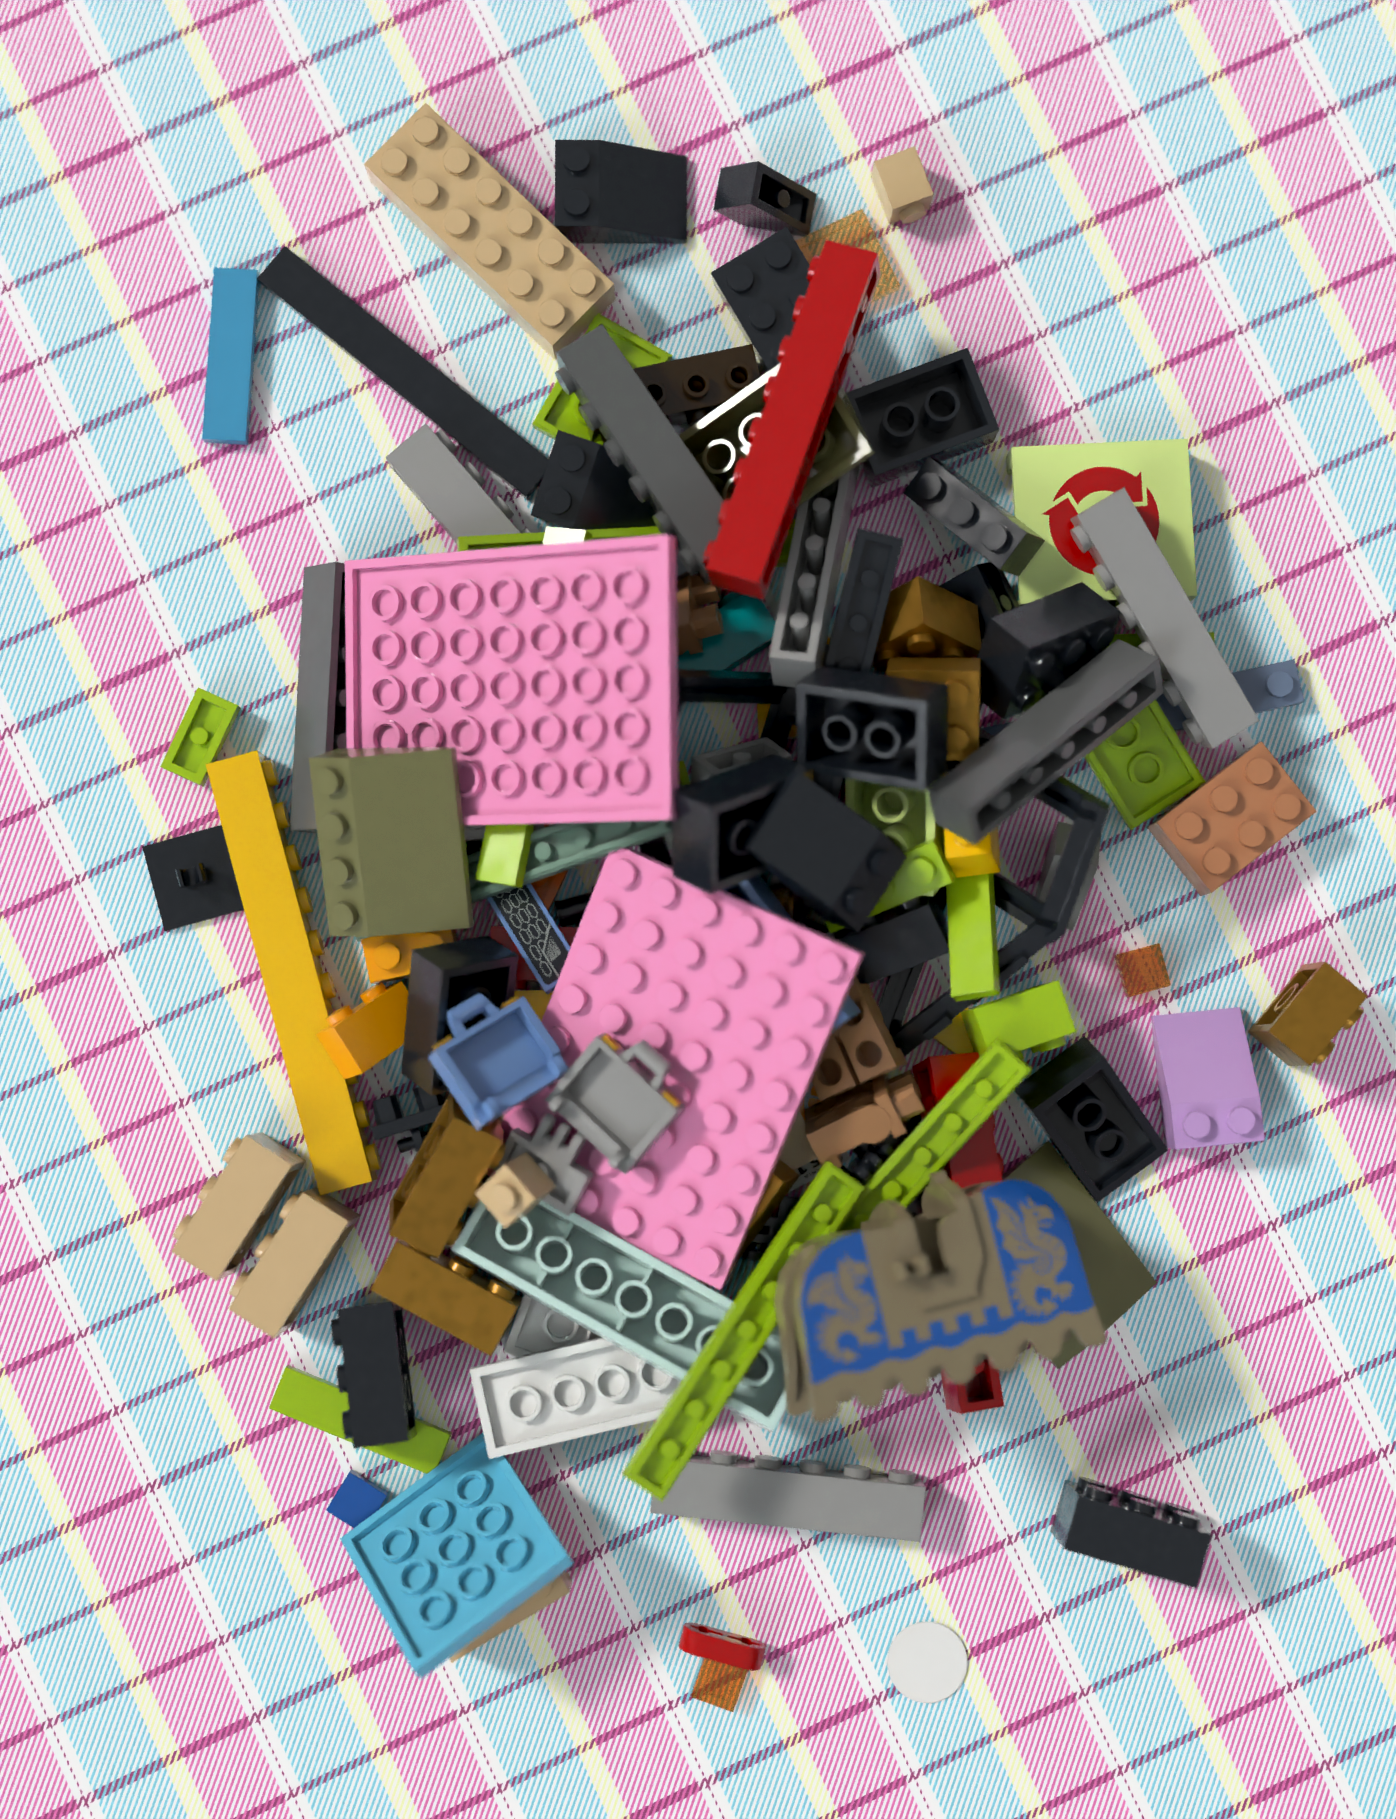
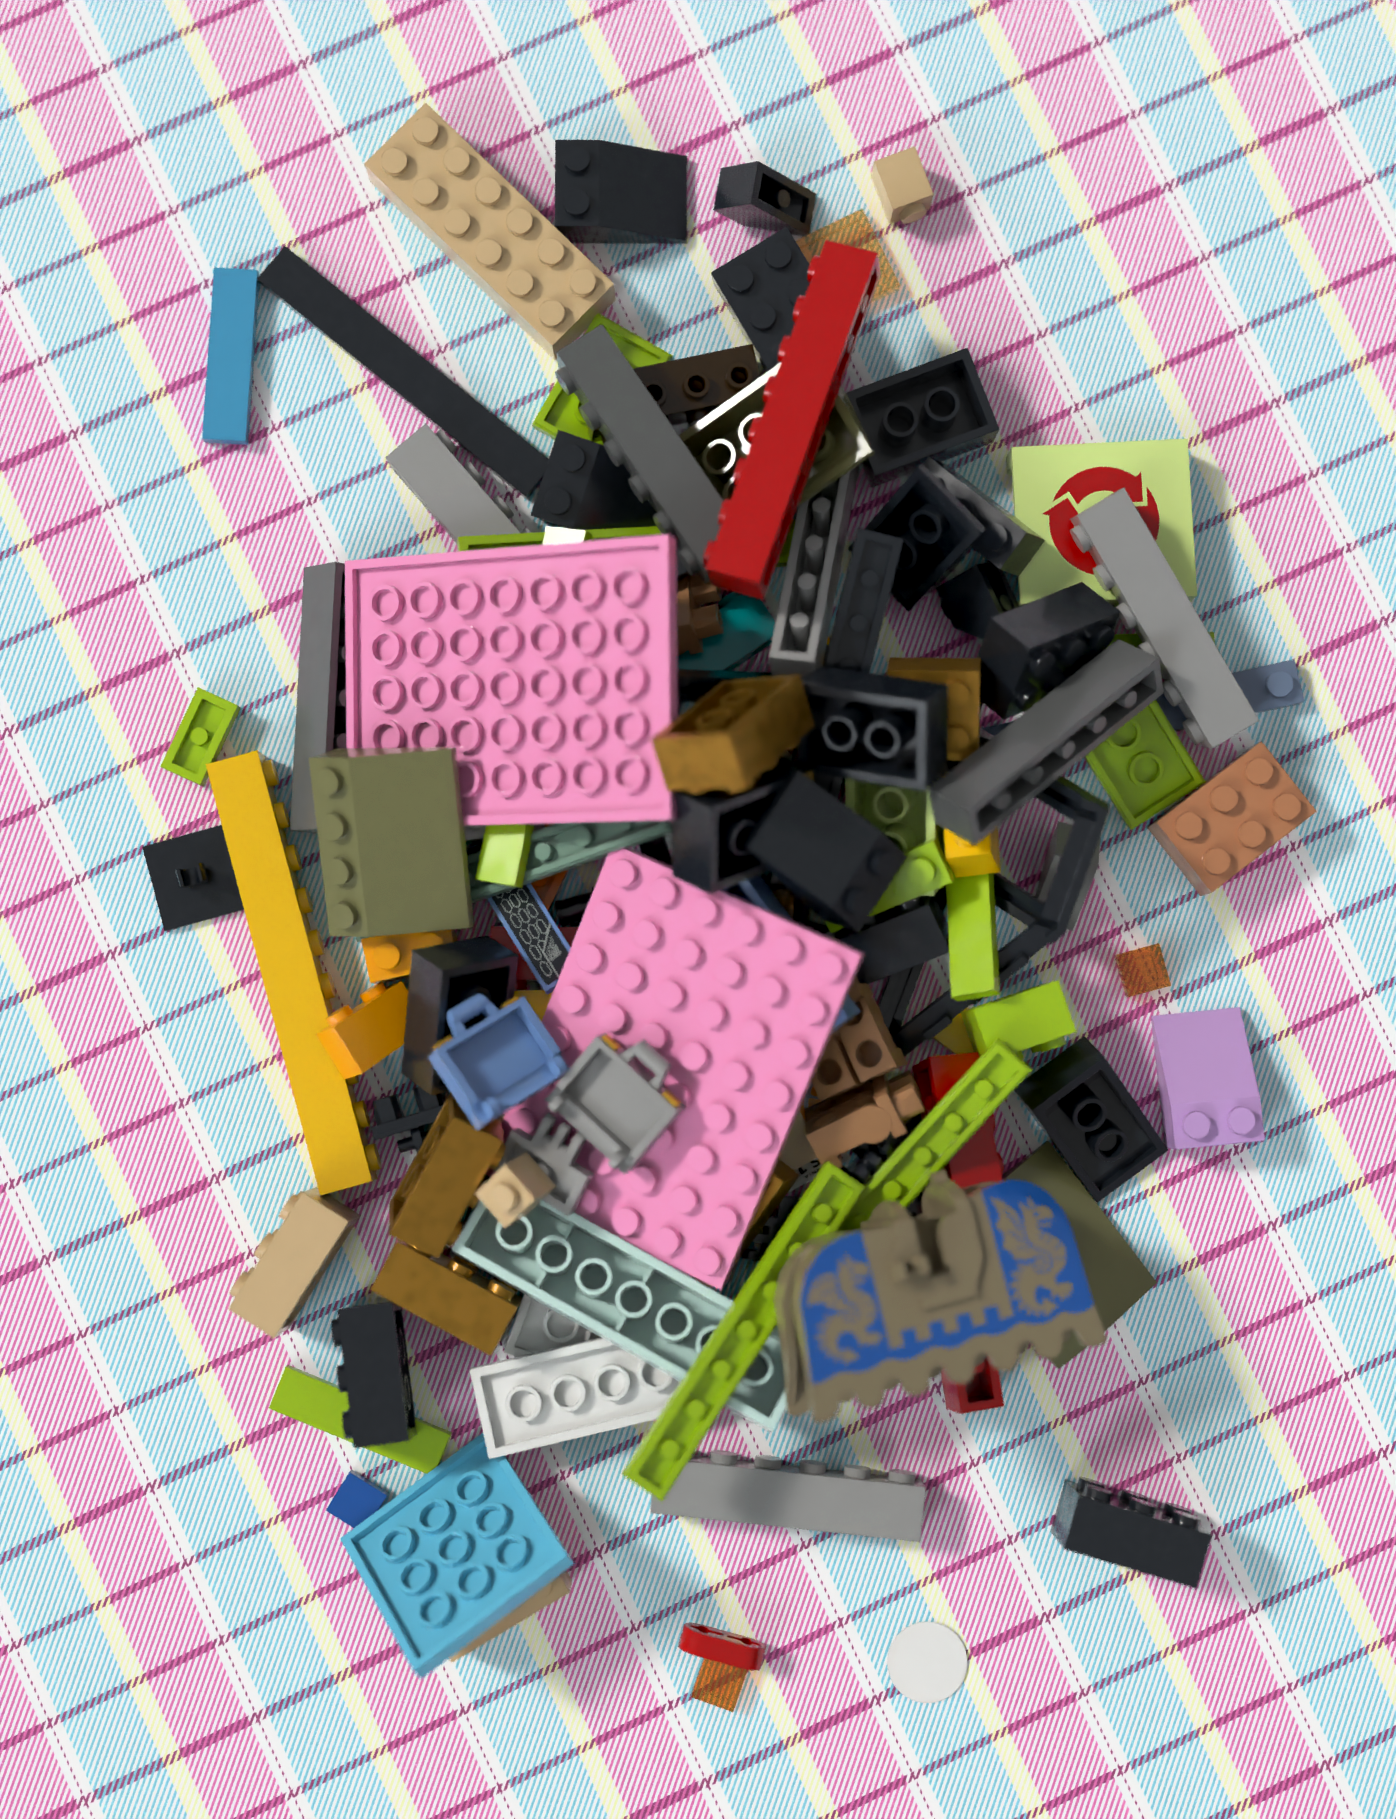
tan brick [171,1132,306,1281] -> none
pearl gold brick [872,576,982,673] -> none
pearl gold brick [1248,961,1368,1066] -> none
none -> pearl gold brick [651,674,815,794]
none -> black slope [847,463,986,612]

